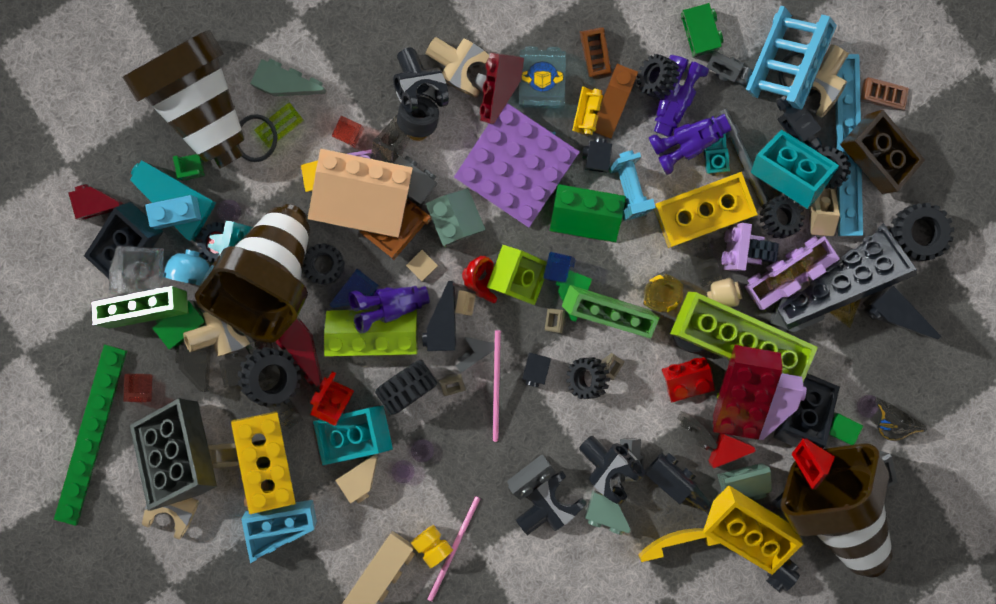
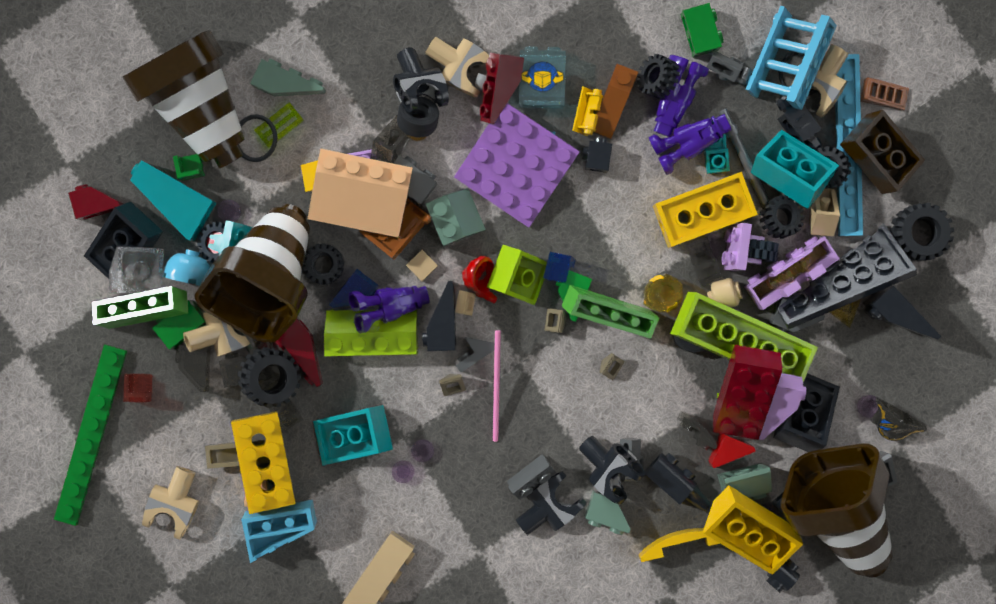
pearl dark grey slope [130,398,217,511] -> none
medium azure brick [145,195,202,229] -> none
red bracket [310,371,354,426] -> none
clear red panel [332,116,364,149] -> none
tan slope [335,454,378,504] -> none
black tyre [375,360,438,415] -> none
yellow wheel [411,525,453,568] -> none
bright pink axle [428,496,481,602] -> none
black brick [522,352,551,388] -> none
green slope [549,184,626,243] -> none
black tyre [566,357,610,399] -> none
dark orange slope [580,27,611,77] -> none
medium azure fence [609,150,656,221] -> none
red bracket [662,357,715,403] -> none
red slope [792,438,835,489] -> none
green panel [829,412,863,445] -> none

